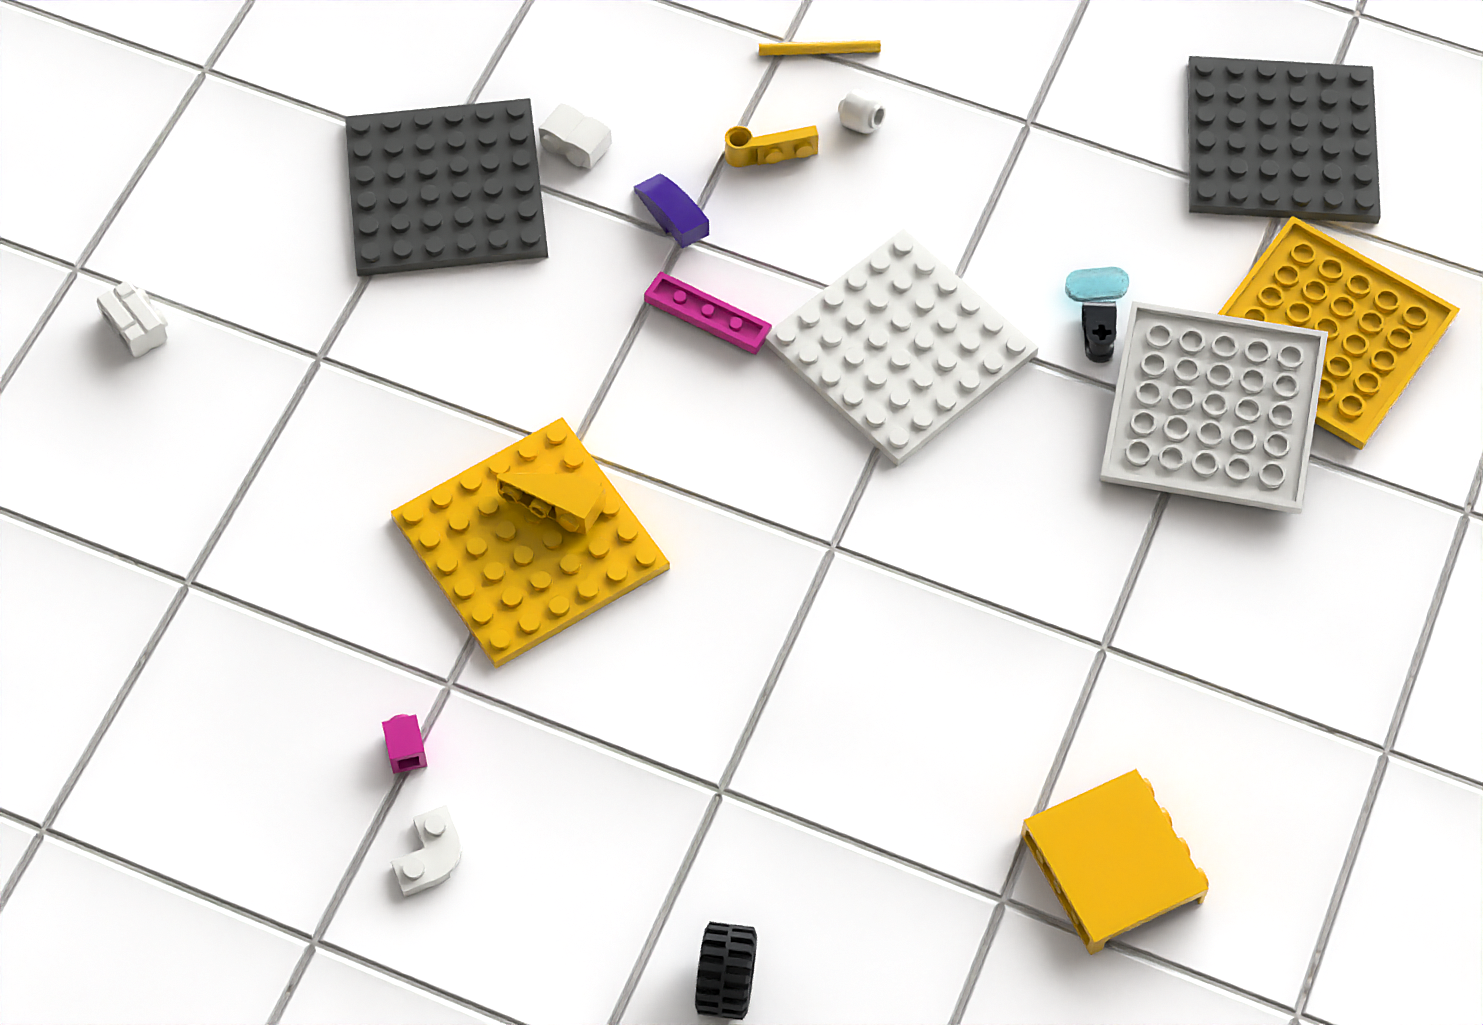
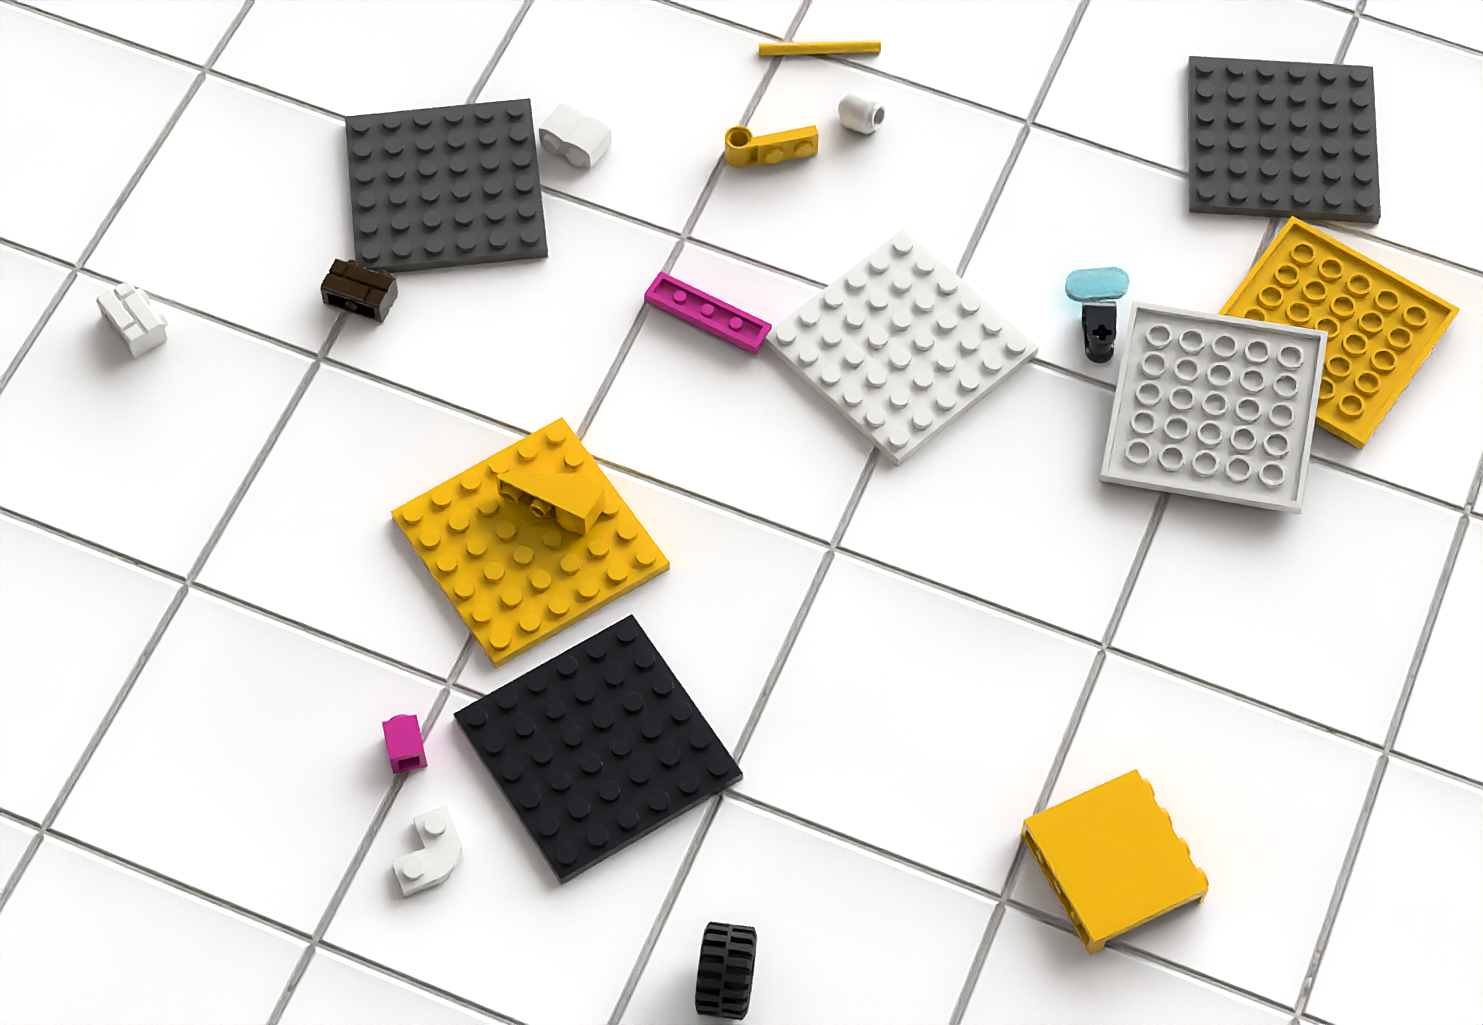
dark purple slope [633,173,709,249] -> none
none -> dark brown brick [320,259,398,323]
none -> black plate [453,614,743,885]

